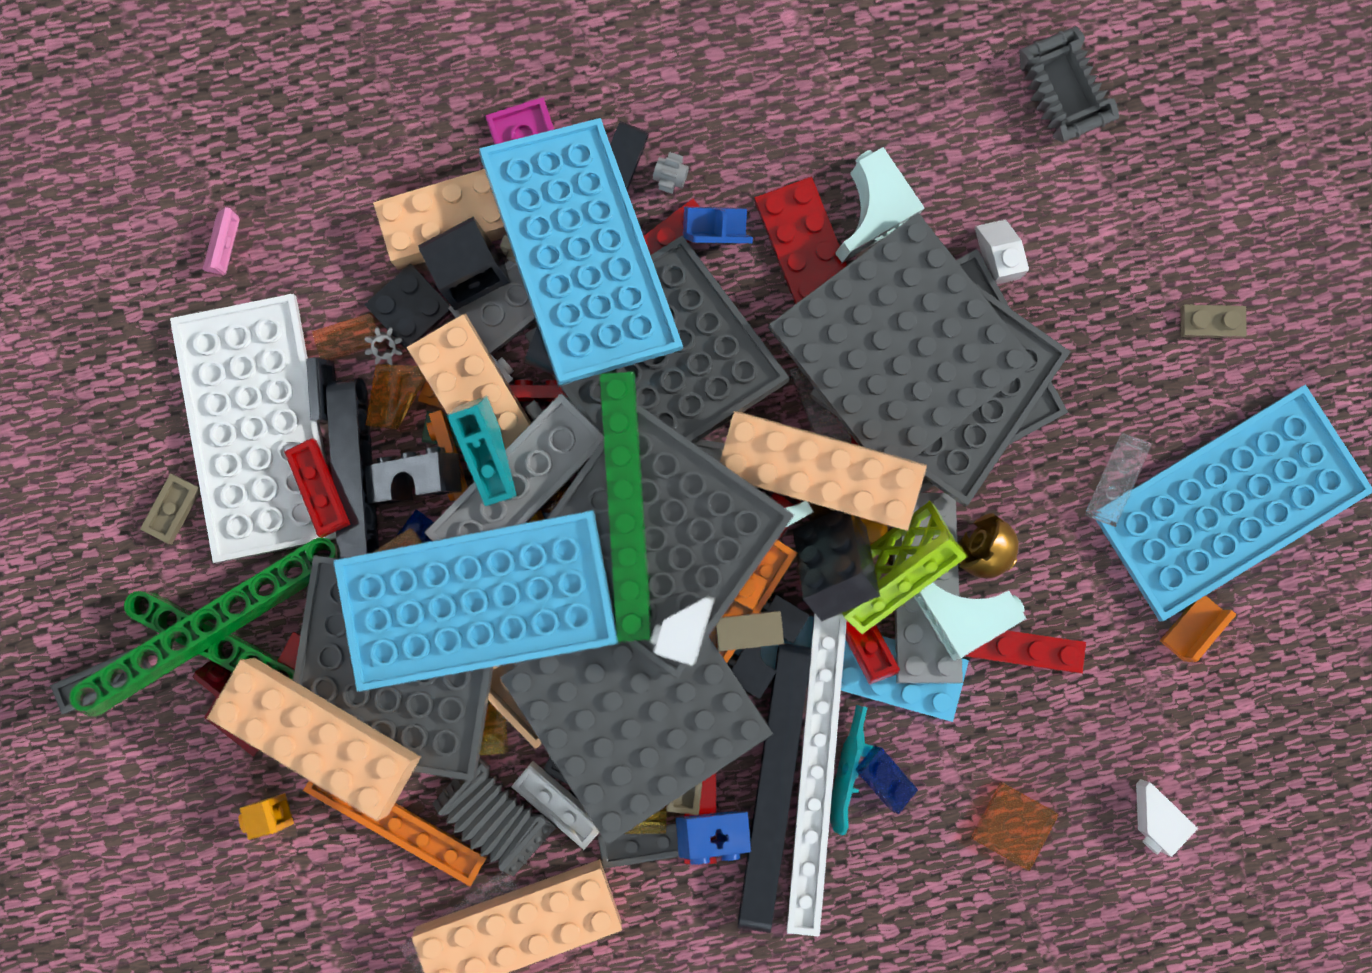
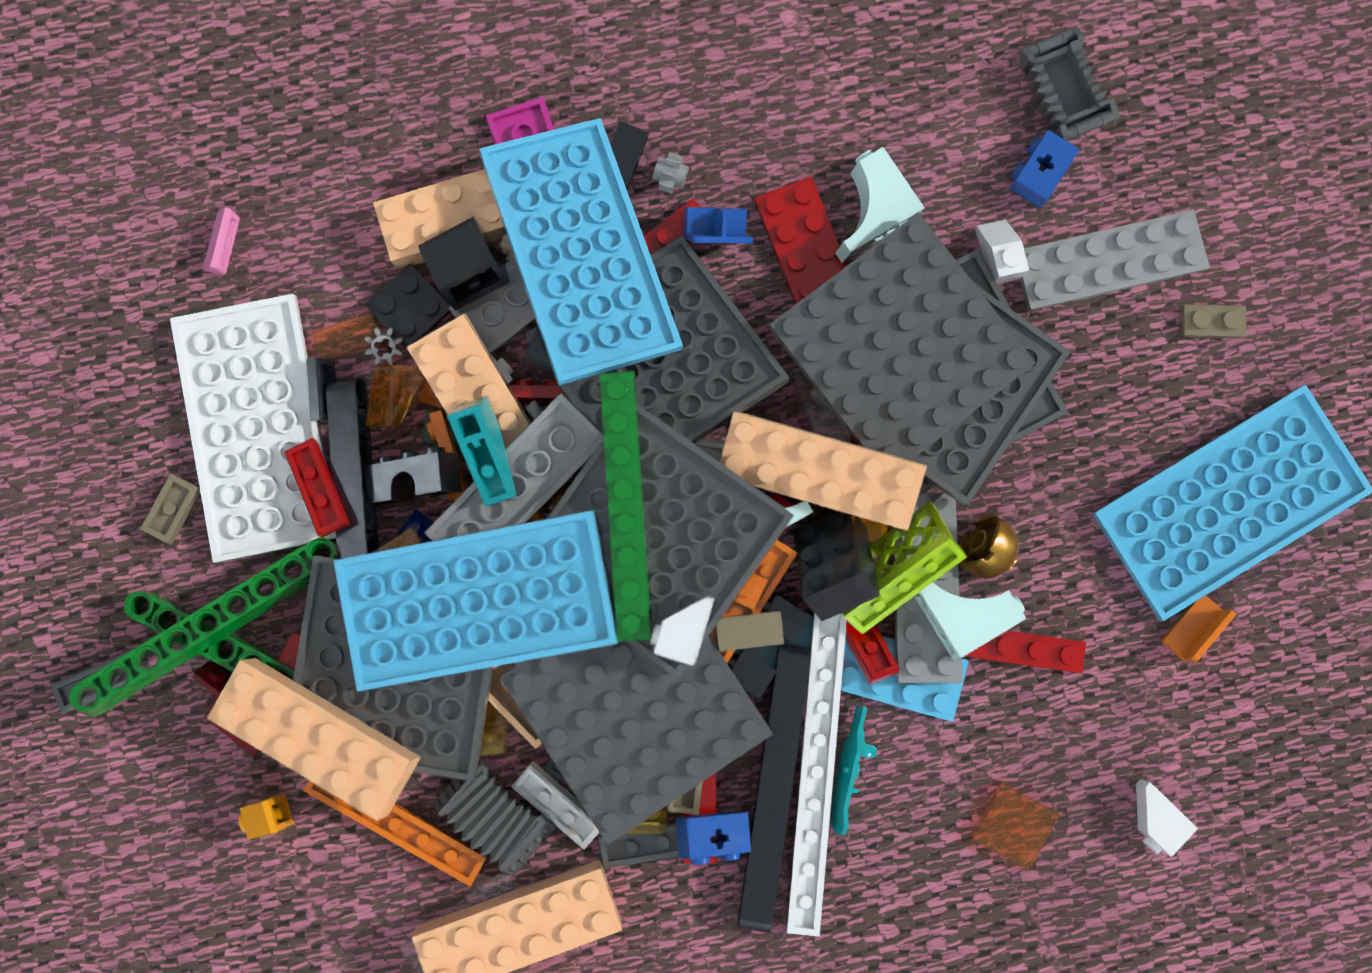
clear blue plate [855,745,918,814] -> none
clear tile [1085,432,1152,527] -> none
none -> blue brick [1010,130,1080,208]
none -> light grey plate [1020,209,1210,312]

